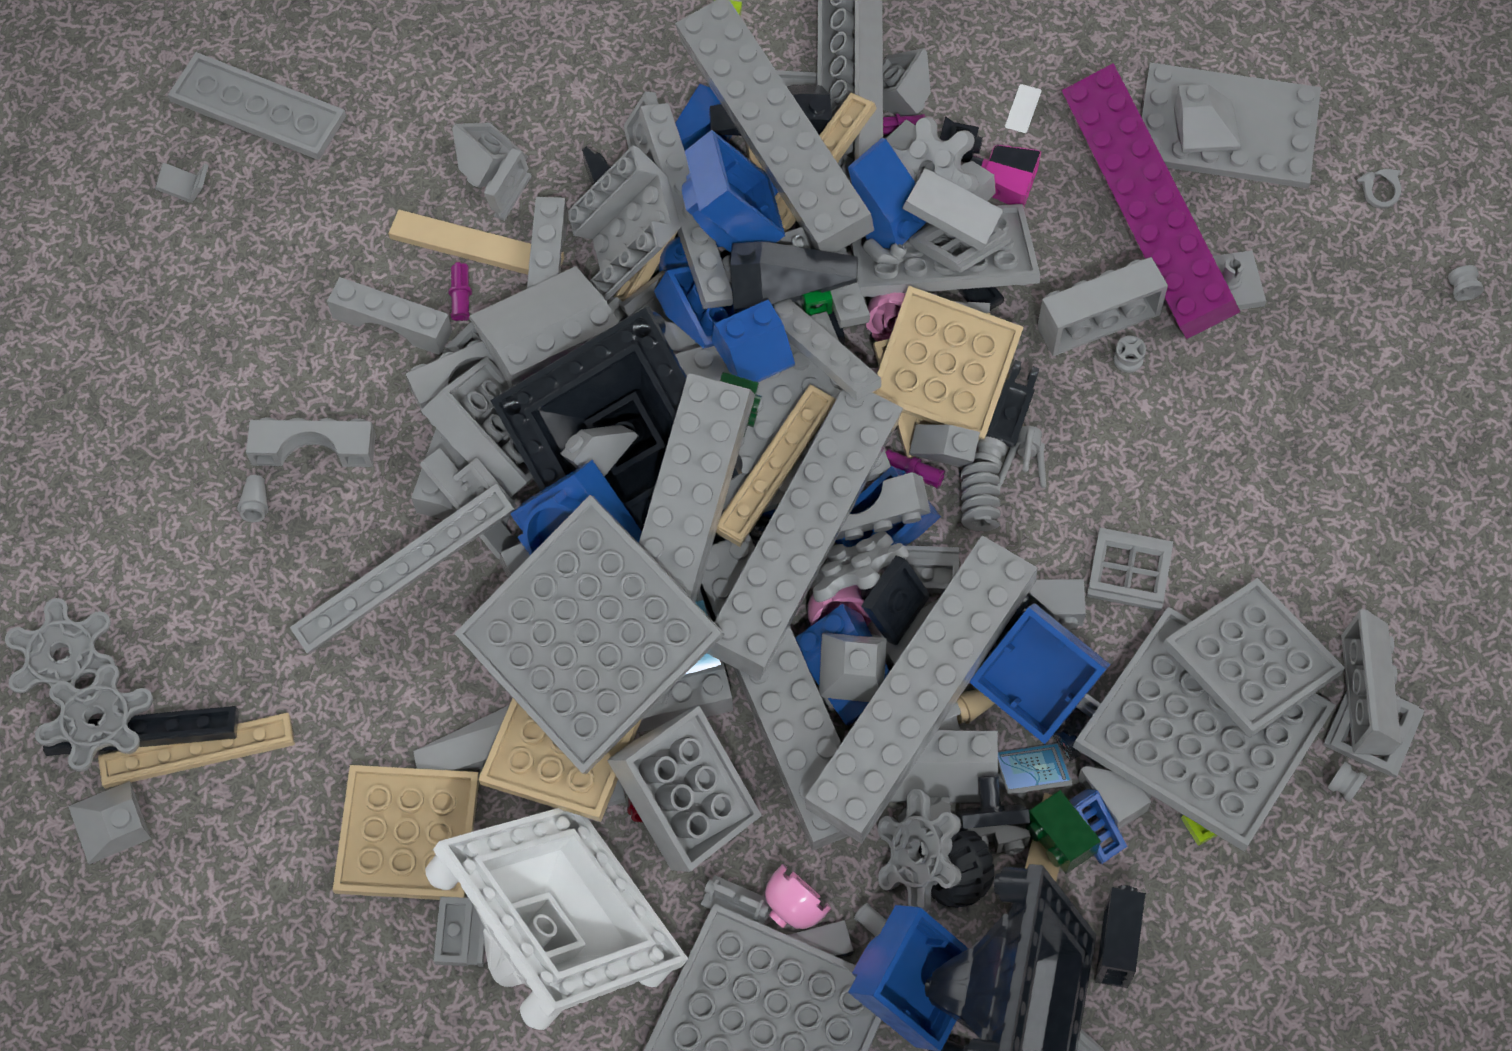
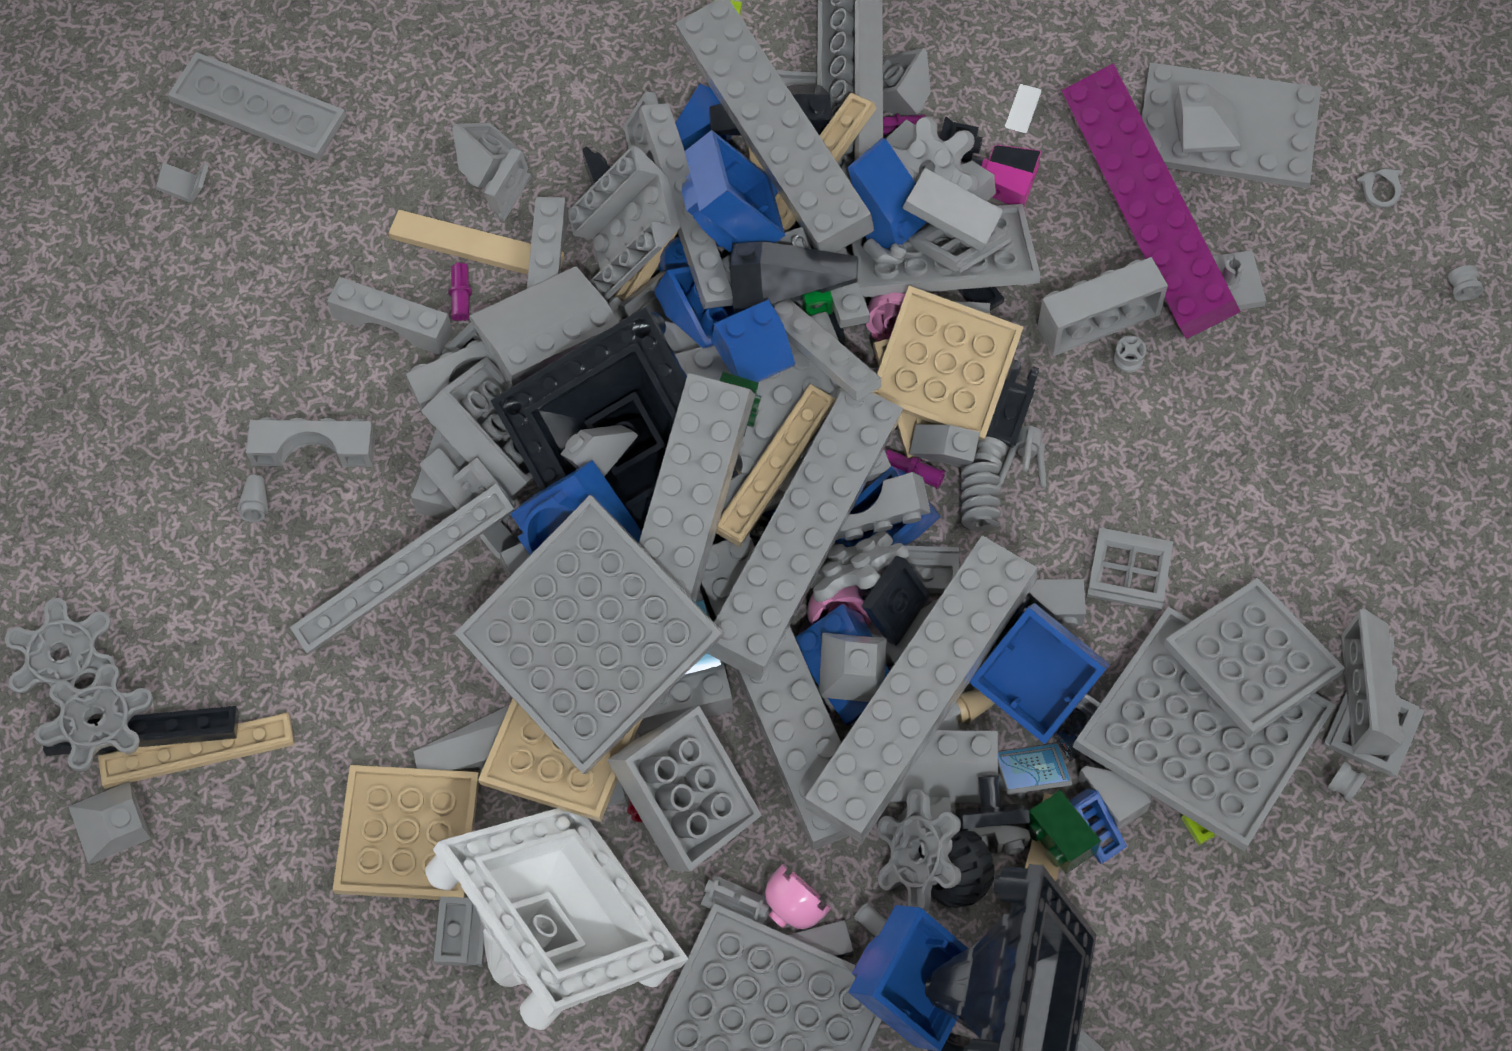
black window [1094,885,1146,989] -> none

